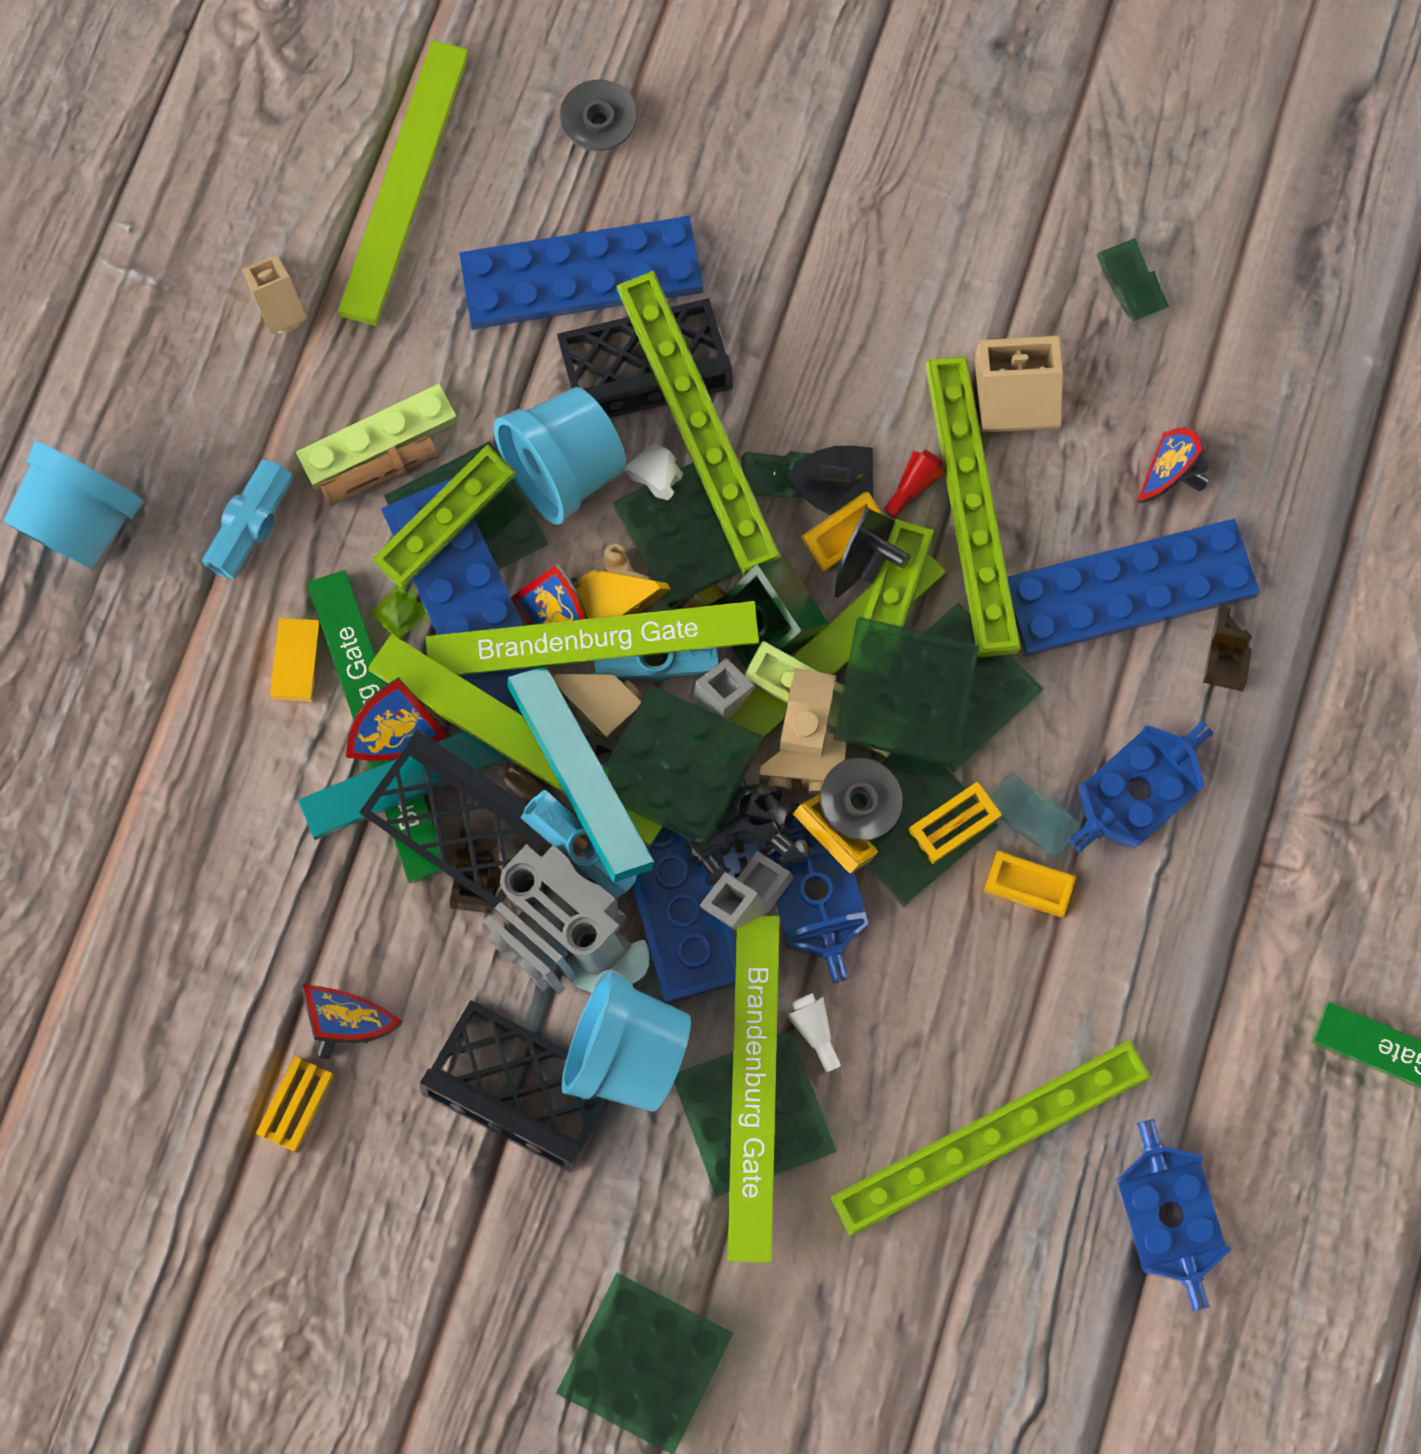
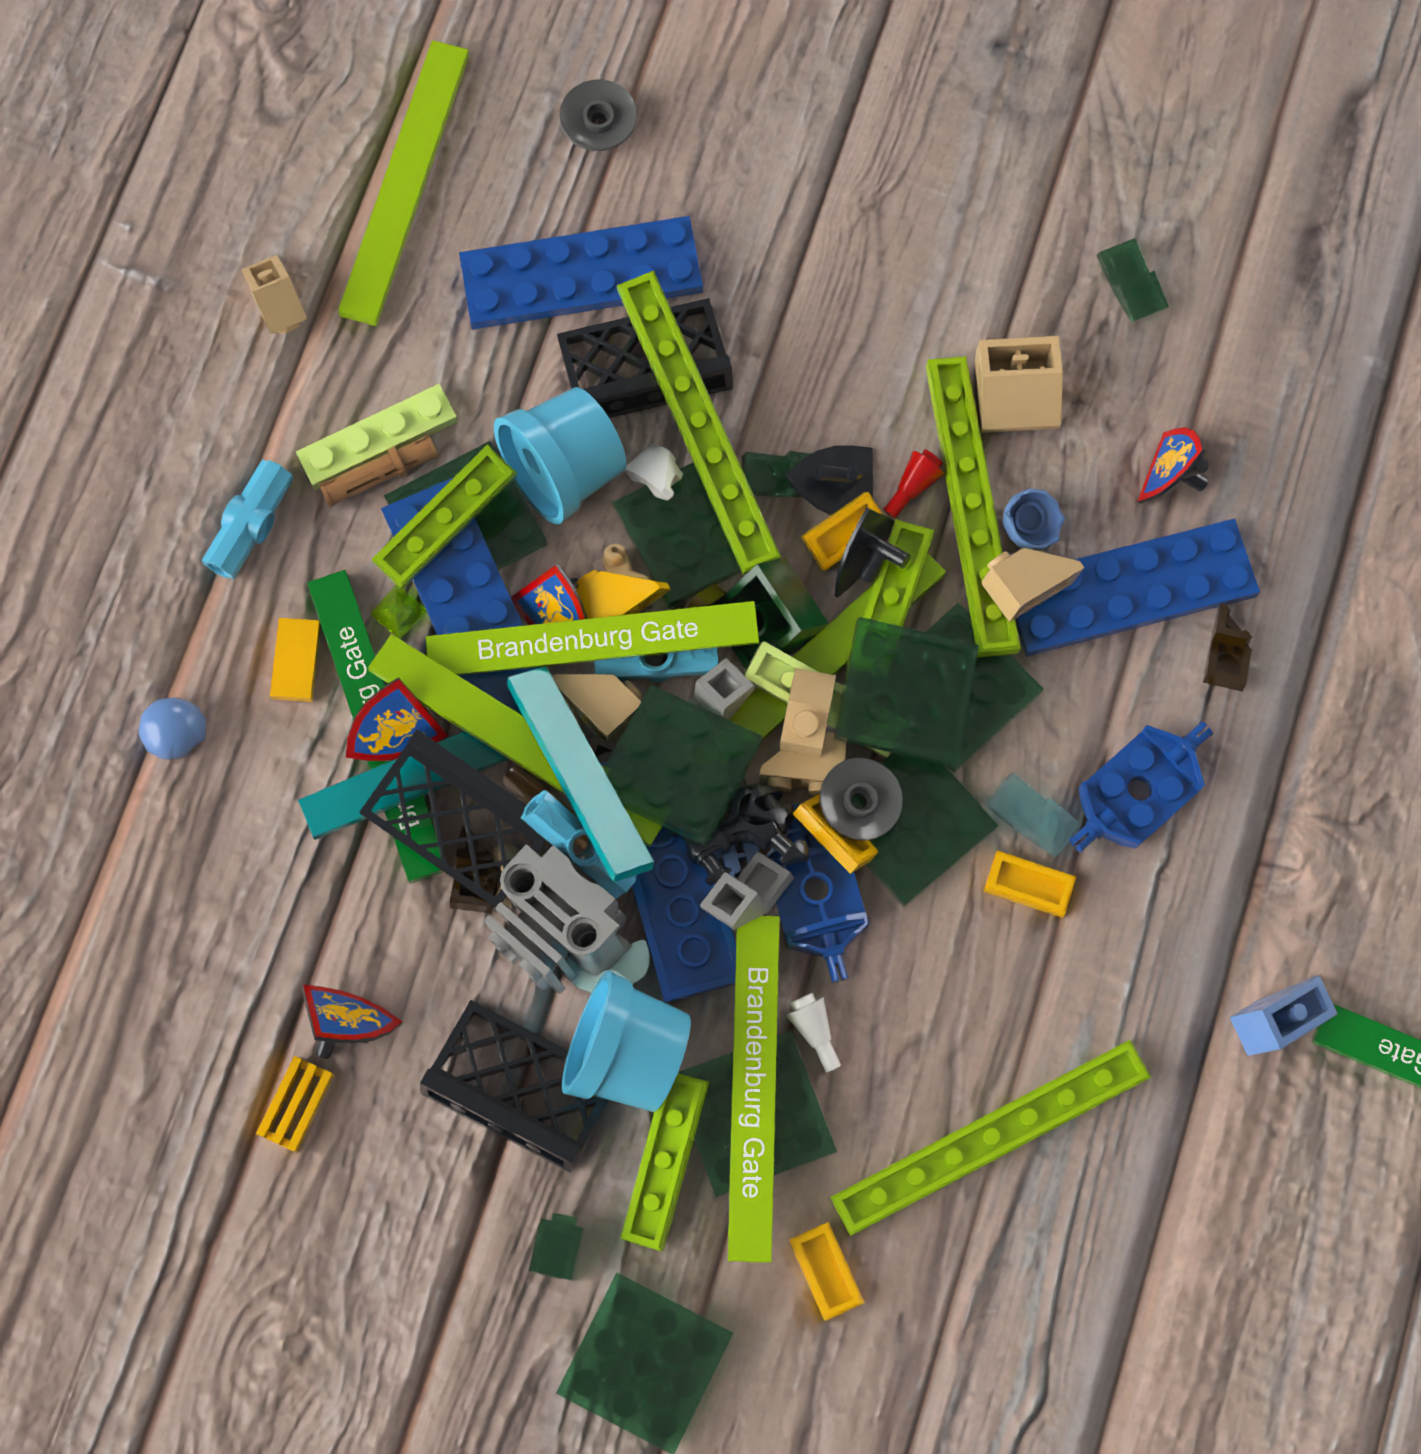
medium azure piece [3,440,145,570] -> none
yellow tile [909,781,1002,864] -> none
blue plate [1116,1119,1231,1311] -> none
none -> medium blue hair [138,697,206,760]
none -> clear green brick [529,1213,585,1282]
none -> lime tile [620,1073,709,1251]
none -> yellow tile [789,1222,865,1321]
none -> tan slope [981,548,1084,622]
none -> medium blue hair [1002,489,1065,551]
none -> medium blue slope [1230,975,1338,1056]

